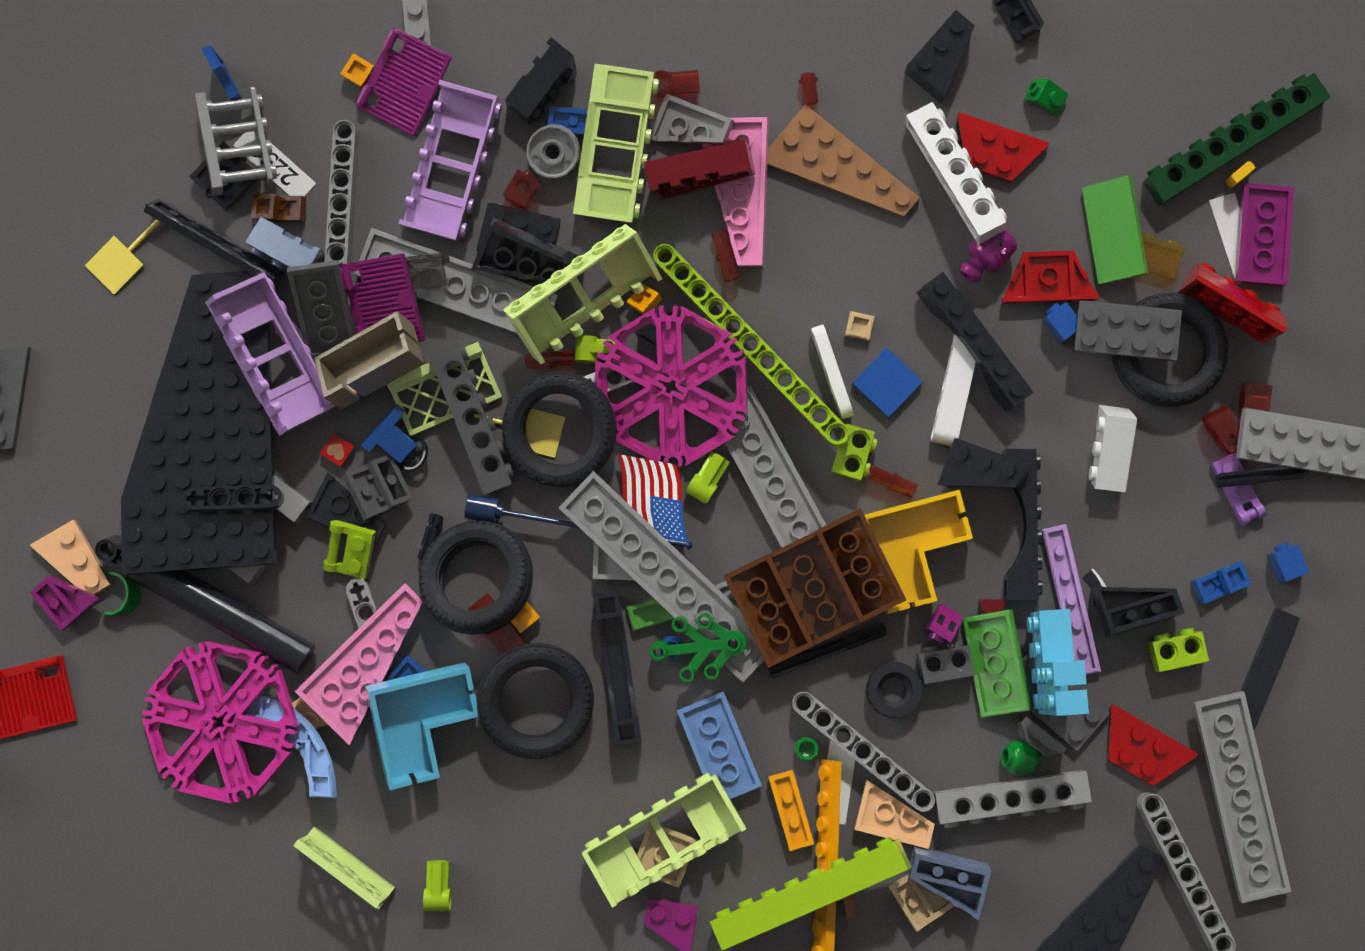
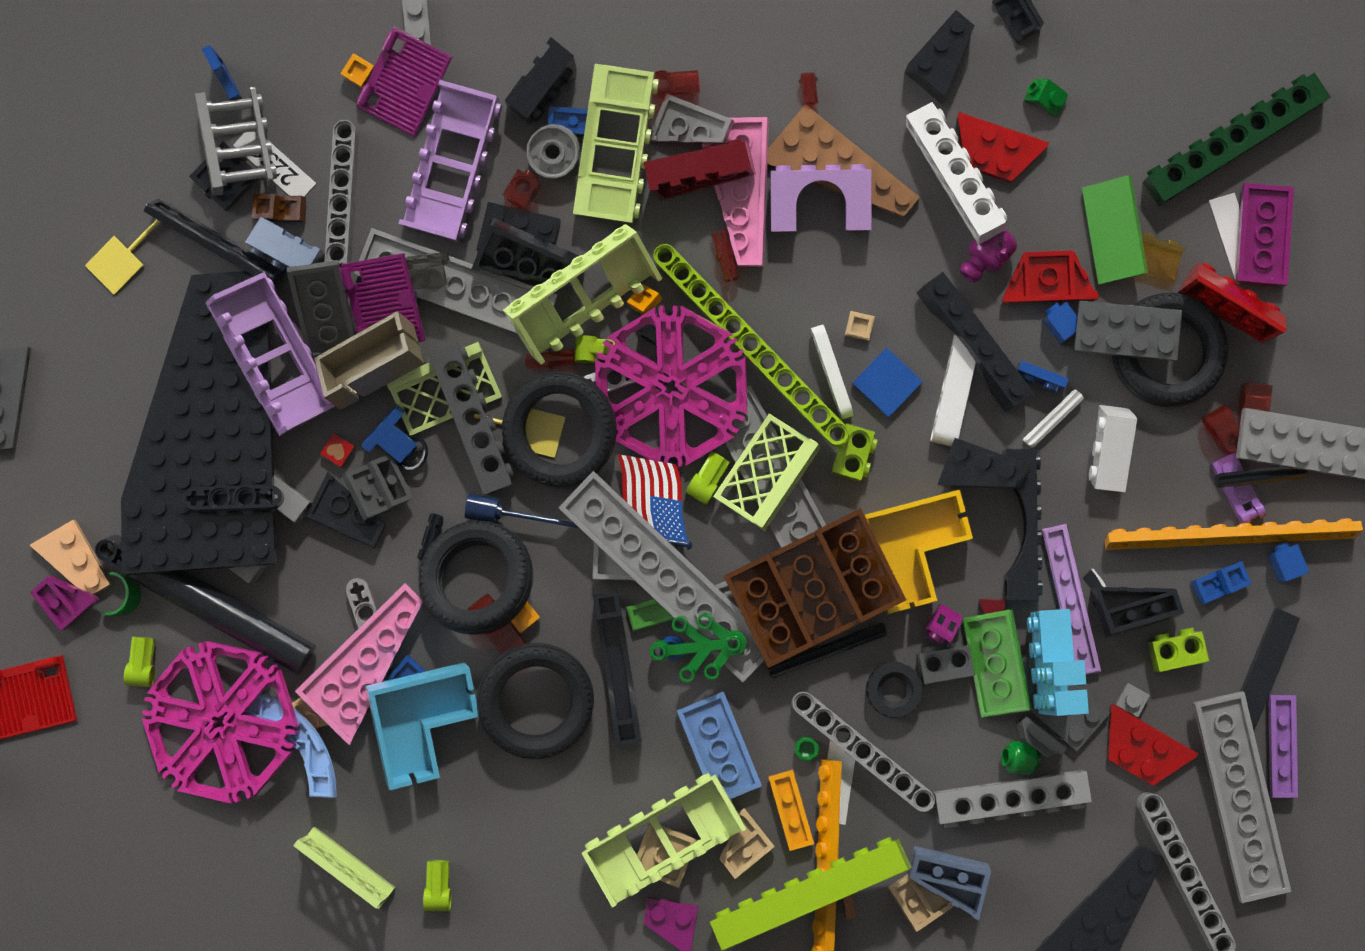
lime plate [322,520,376,580] -> none
light nougat wing [854,779,935,849] -> none
clear red axle [867,466,918,499] -> none
yellow tile [1225,161,1256,189] -> none
none -> lime piece [124,636,155,688]
none -> yellowish green fence [713,414,821,531]
none -> tan wing [719,808,775,879]
none -> lavender arch [771,164,871,232]
none -> blue plate [1016,361,1069,392]
none -> white axle [1023,390,1084,448]
none -> light orange plate [1104,518,1363,550]
none -> light grey plate [1114,683,1150,717]
none -> medium lavender plate [1268,695,1298,798]

